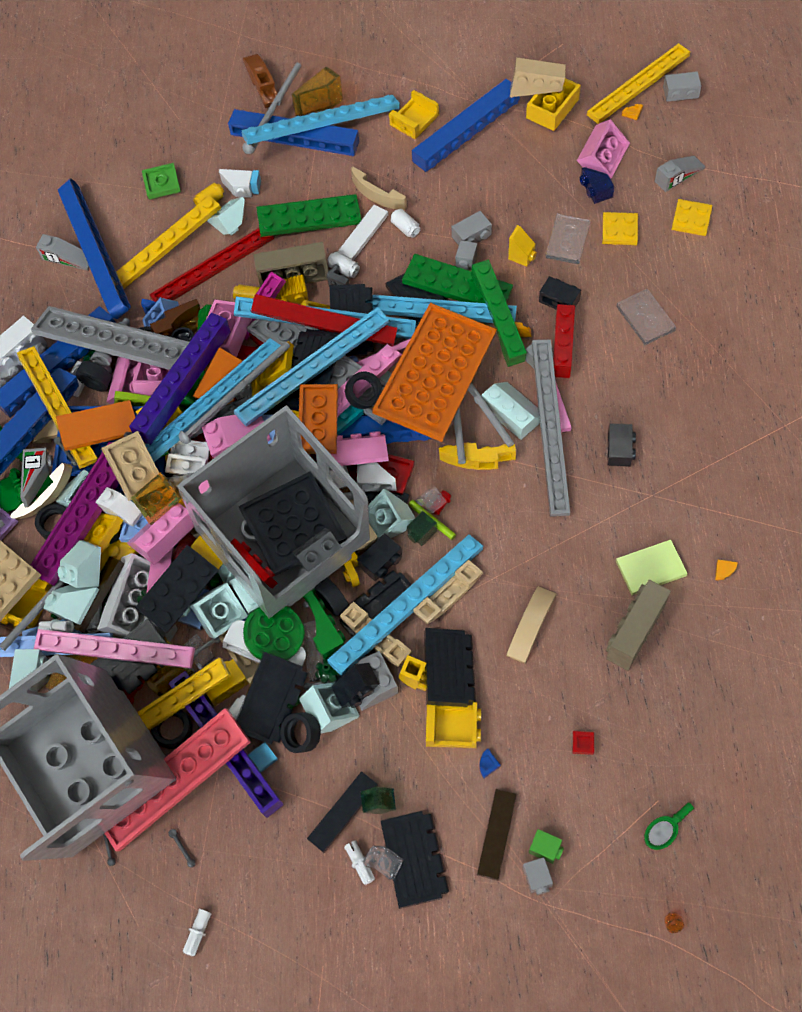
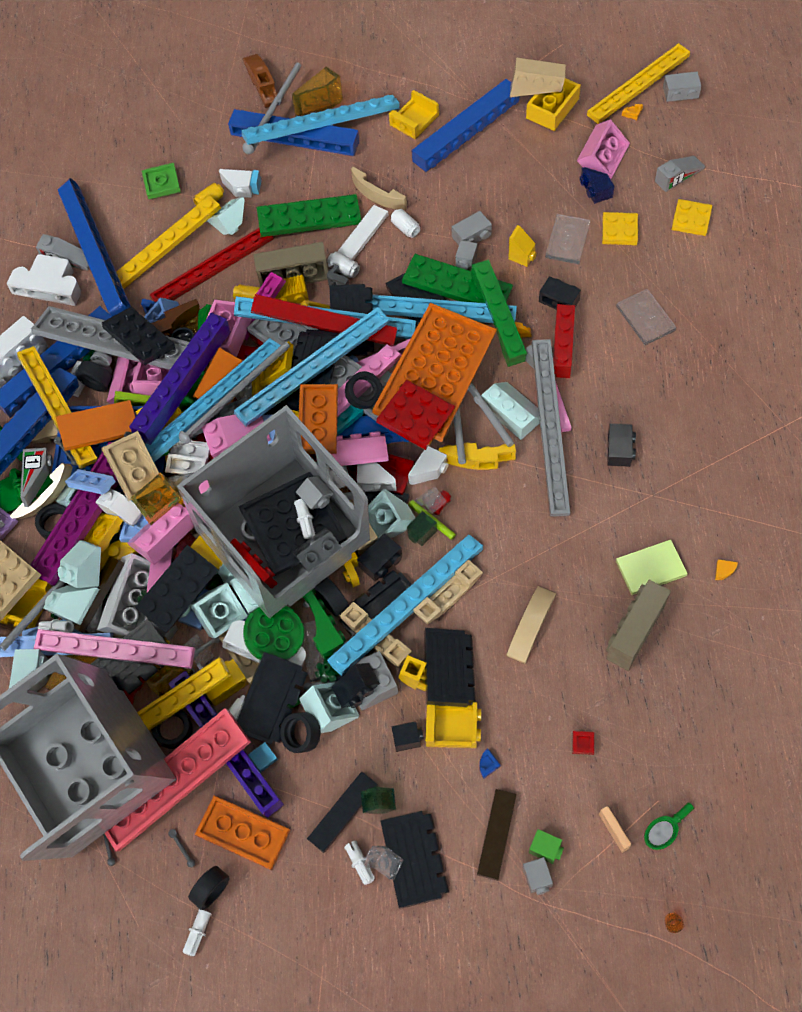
none -> white brick [7,254,81,306]
none -> light blue plate [65,469,116,495]
none -> black plate [101,307,175,365]
none -> black tyre [188,866,230,910]
none -> orange tile [194,795,290,871]
none -> white axle [294,499,315,539]
none -> light grey brick [296,476,333,509]
none -> red plate [376,379,455,450]
none -> black brick [391,722,424,752]
none -> white slope [408,447,448,485]
none -> light nougat tile [599,807,631,853]

